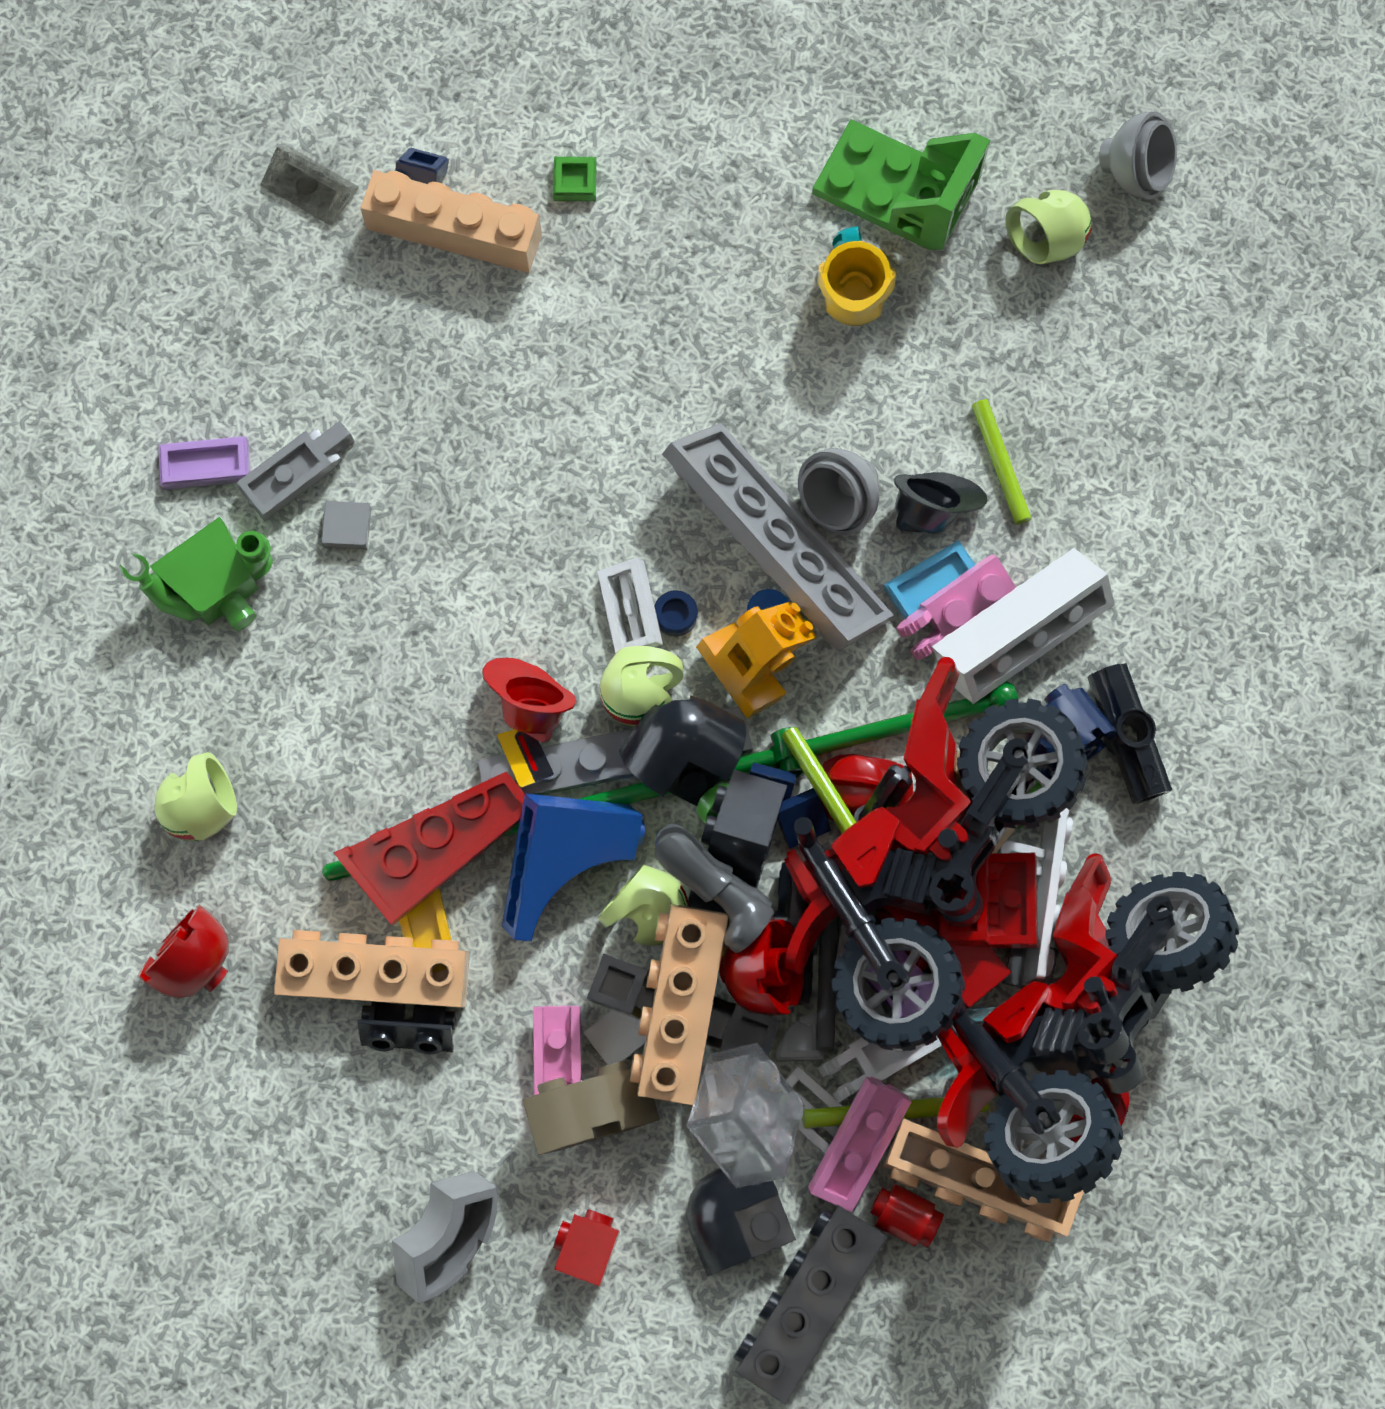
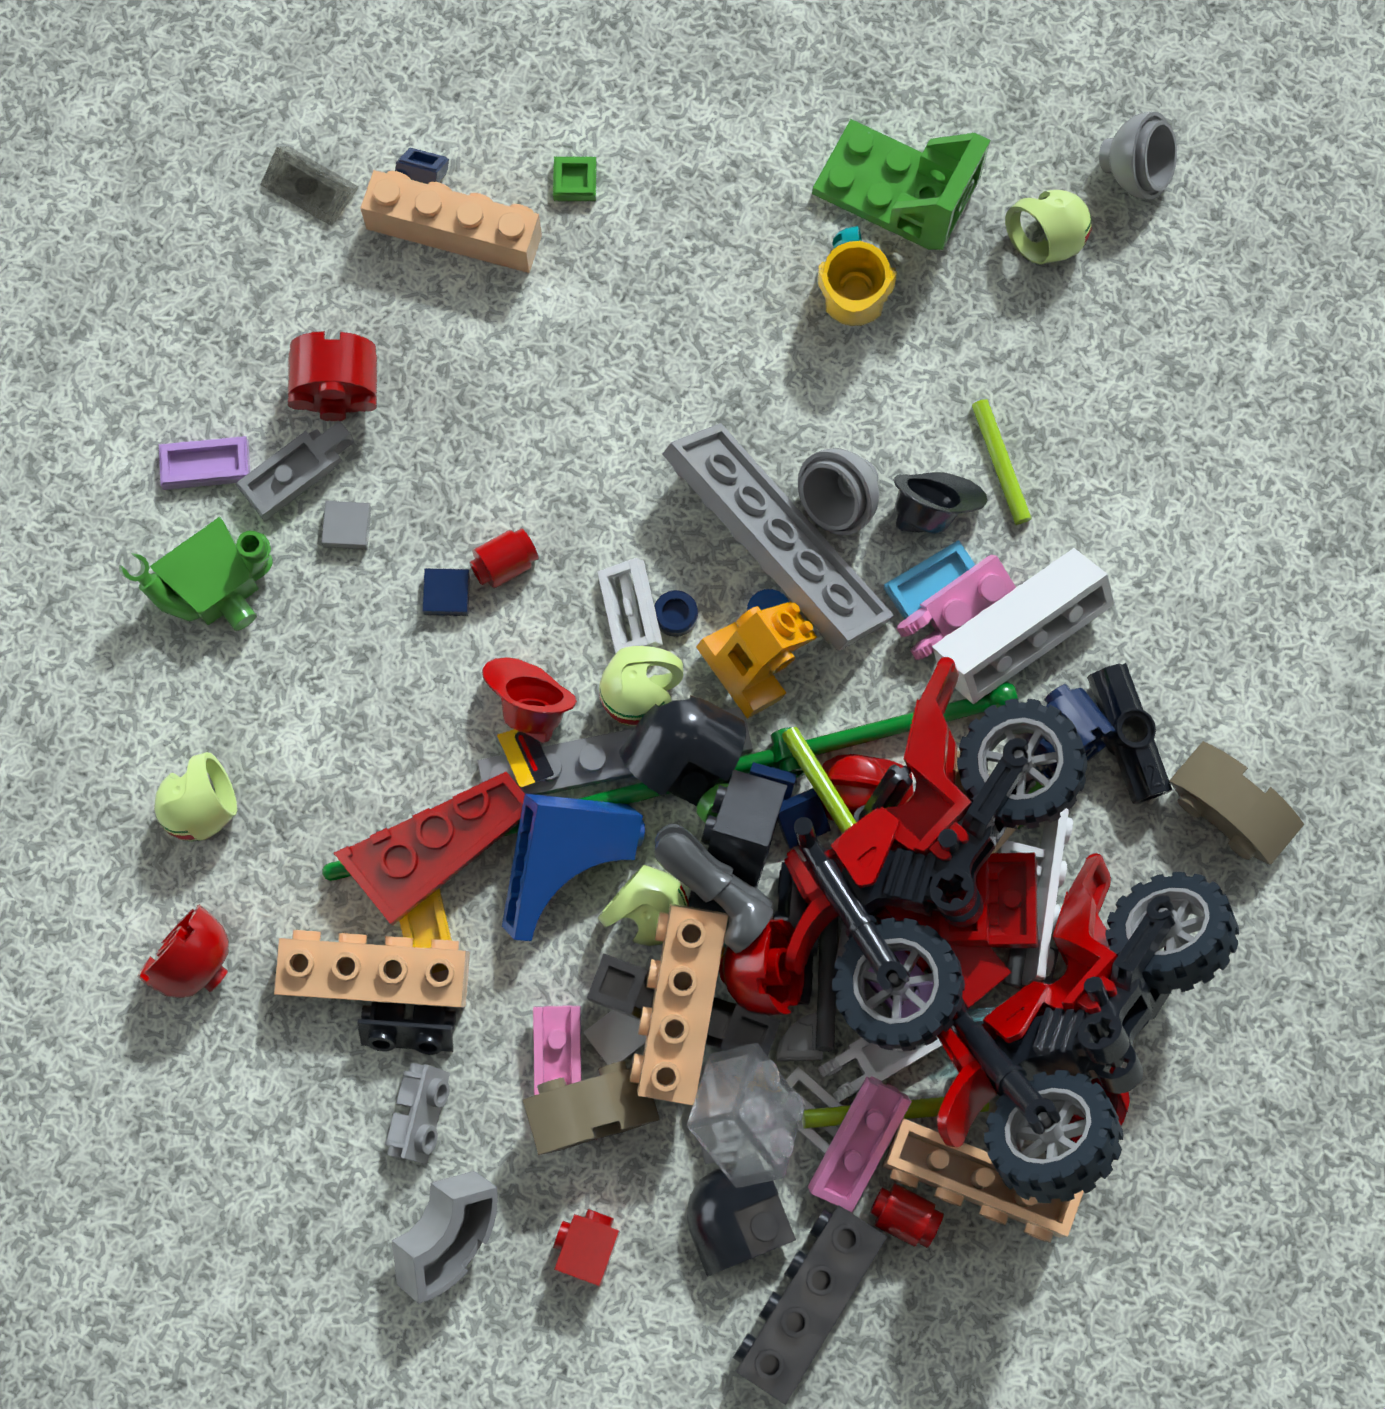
none -> red brick [287,331,377,421]
none -> light grey hinge [385,1063,450,1165]
none -> dark blue tile [422,568,470,616]
none -> red brick [469,528,539,589]
none -> dark tan brick [1169,741,1304,865]

